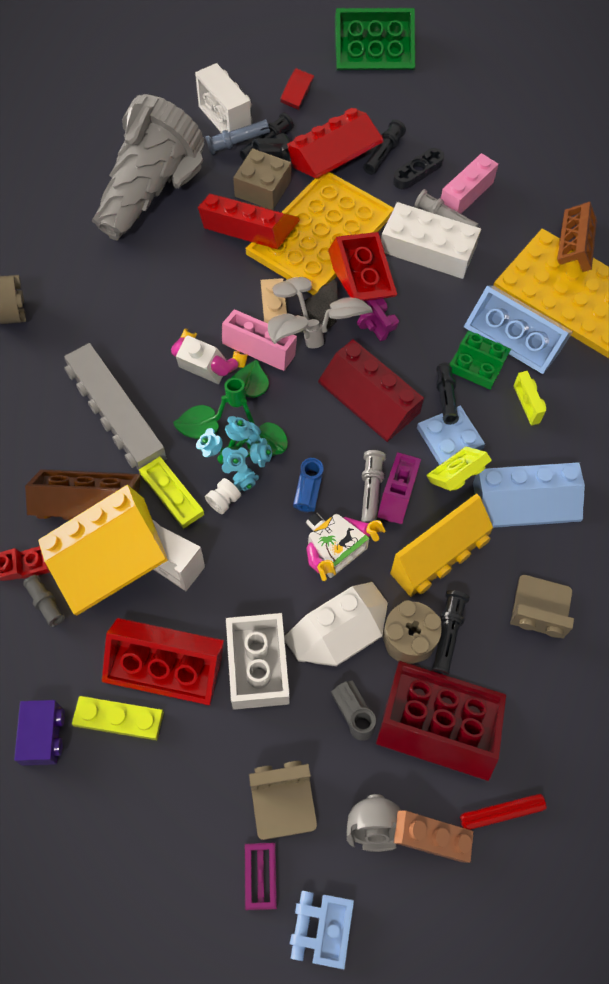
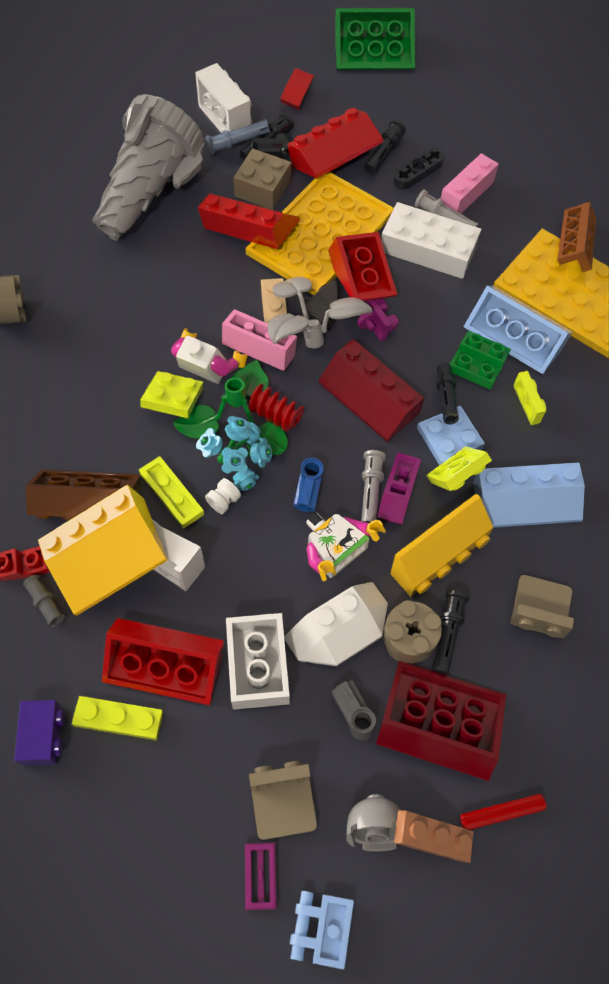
light grey brick [64,343,167,470] -> none
none -> neon yellow plate [140,371,203,418]
none -> red piece [249,383,305,431]

